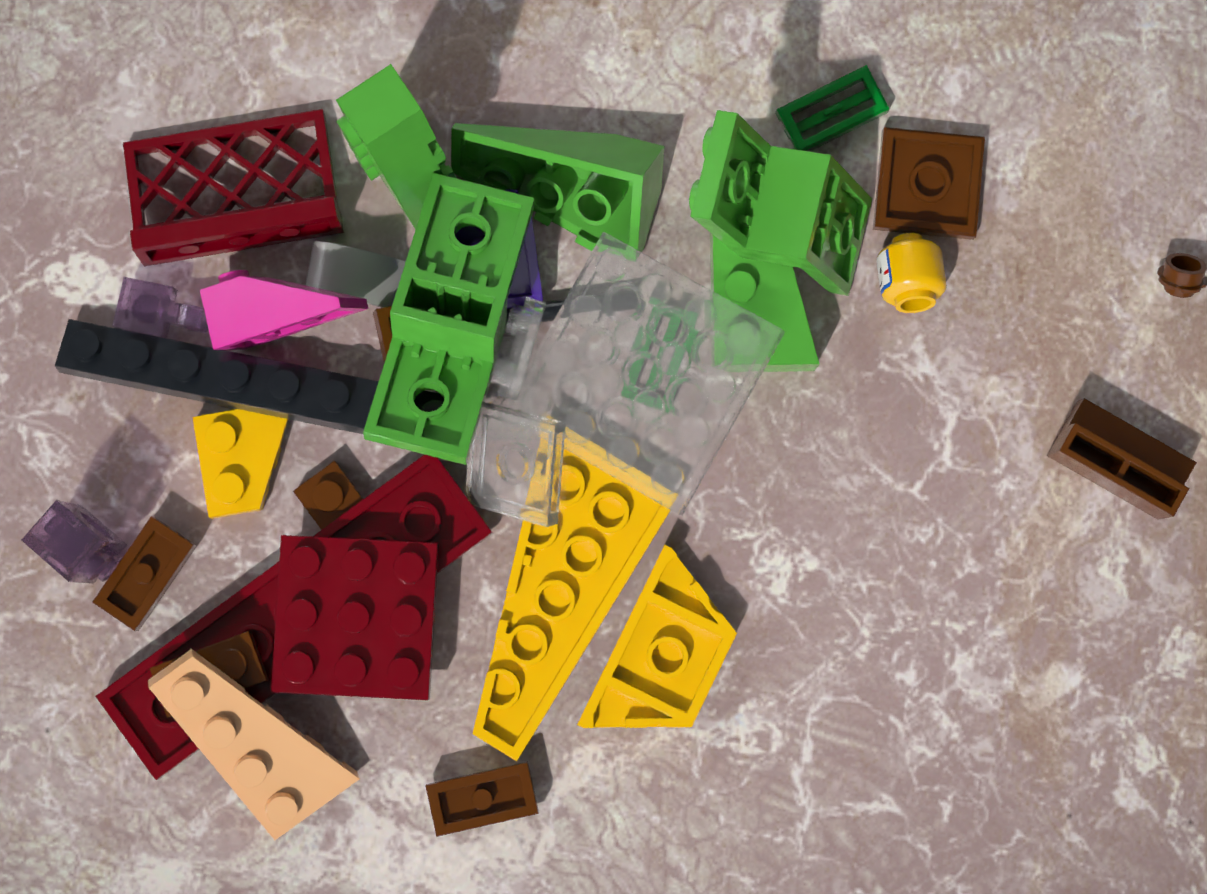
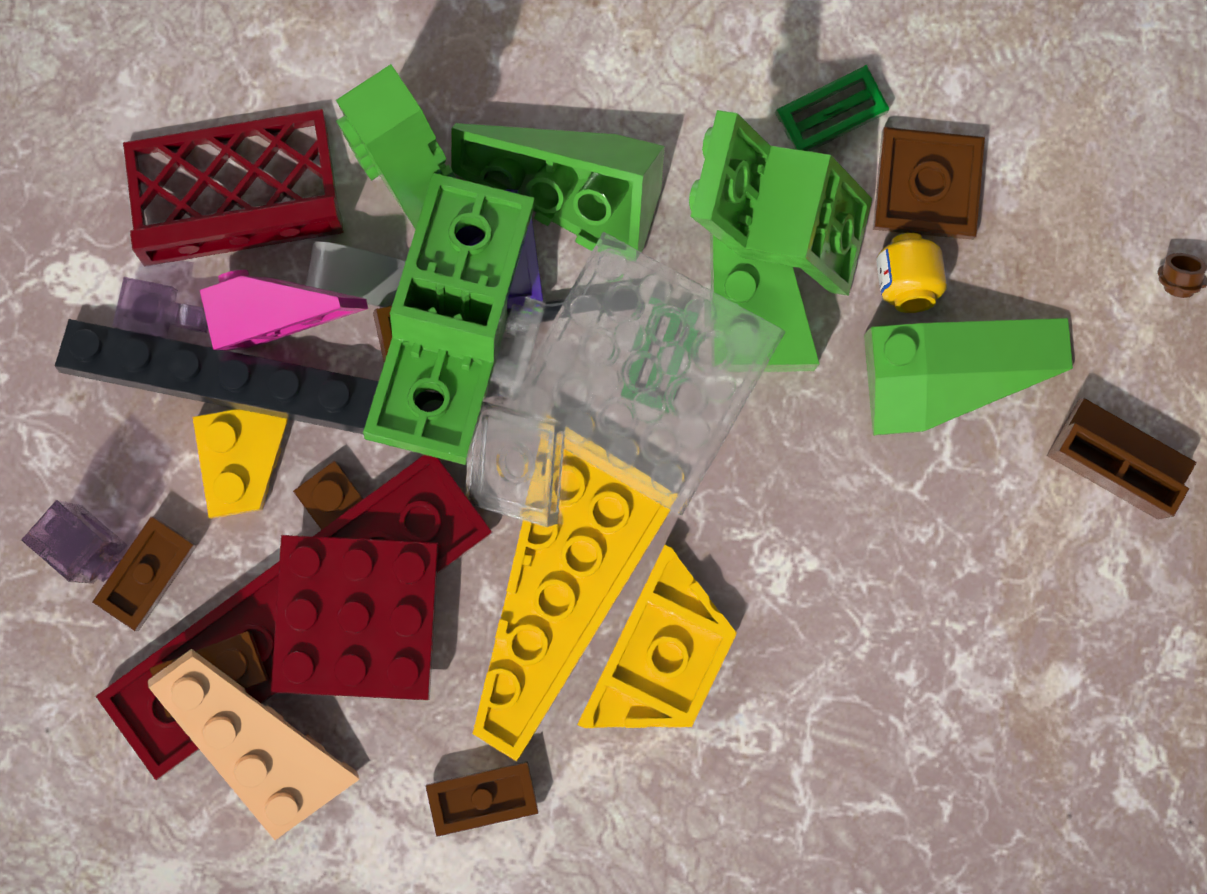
none -> bright green wedge [864,318,1073,436]

